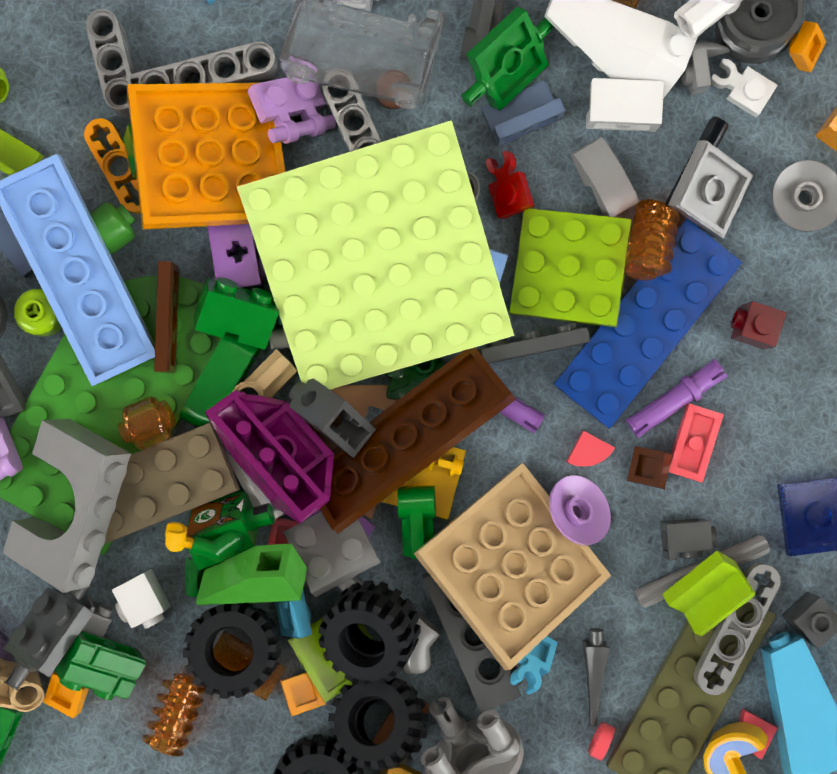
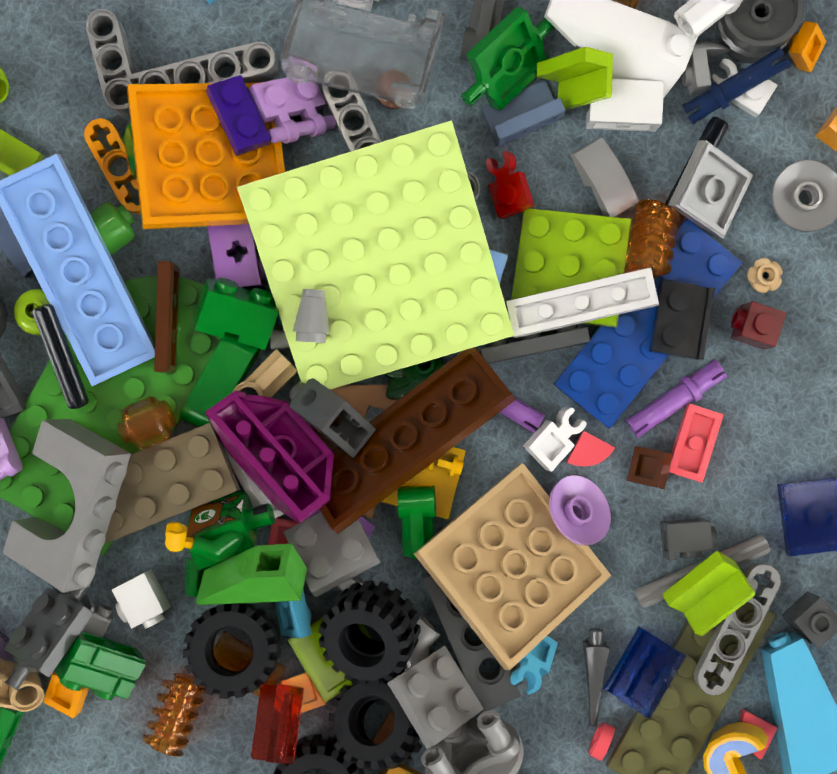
none -> black axle [32,304,89,409]
none -> dark purple plate [206,75,271,156]
none -> clear red panel [251,684,304,764]
none -> light grey cone [293,289,330,343]
none -> light grey plate [387,646,484,749]
none -> white plate [506,267,659,338]
none -> white plate [523,406,587,472]
none -> lime panel [537,47,613,110]
none -> clear blue plate [603,627,686,719]
none -> black plate [649,280,715,360]
none -> dark blue pin [682,46,791,125]
none -> tan plate [747,258,783,293]

